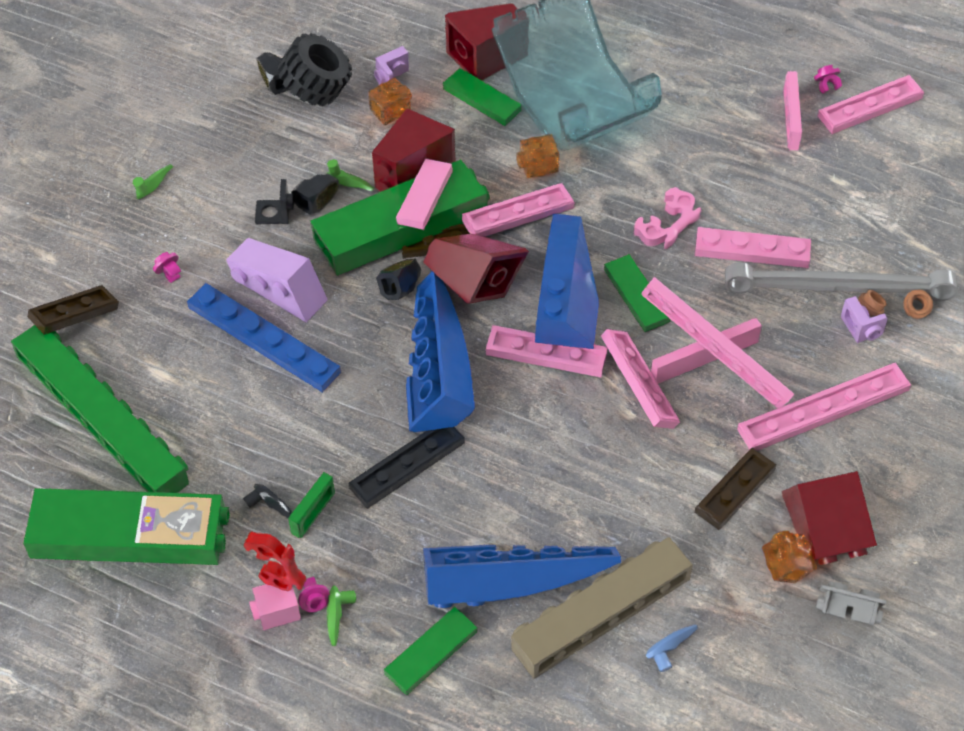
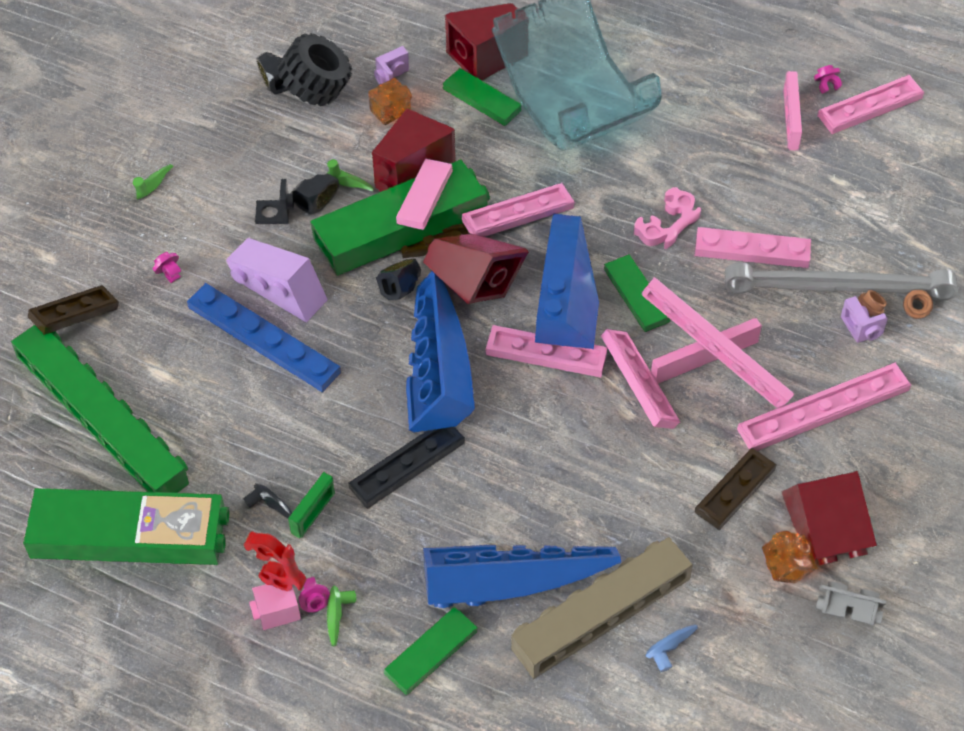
clear orange brick [516,134,559,179] -> none

